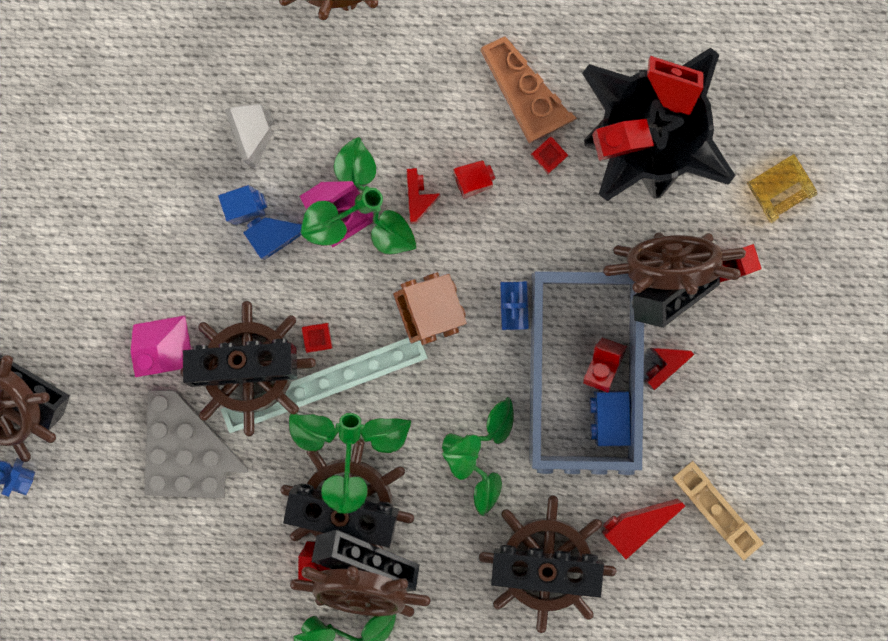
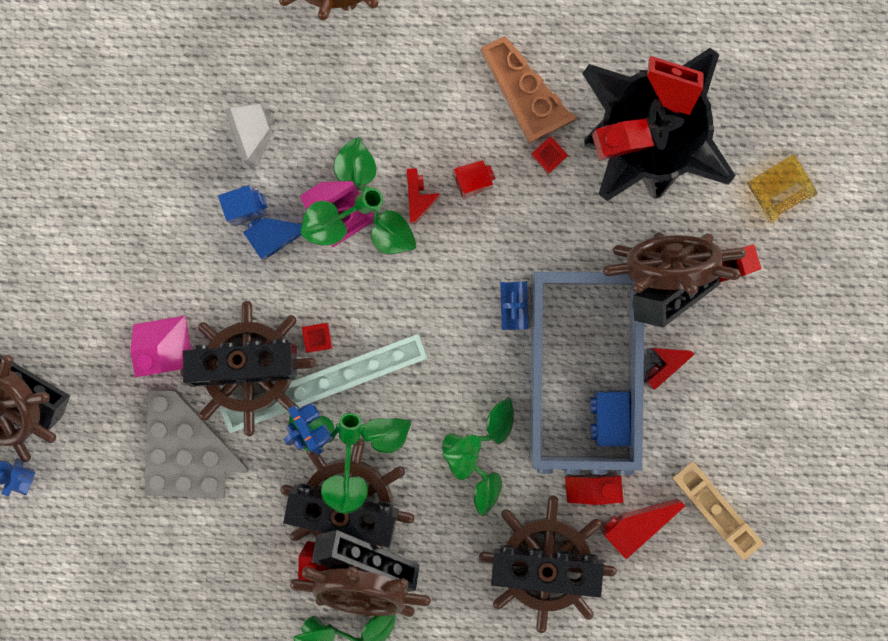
brick [393,272,467,345] -> none
red slope [583,337,627,393] -> none
none -> blue hips [284,403,333,455]
none -> red slope [565,472,624,505]

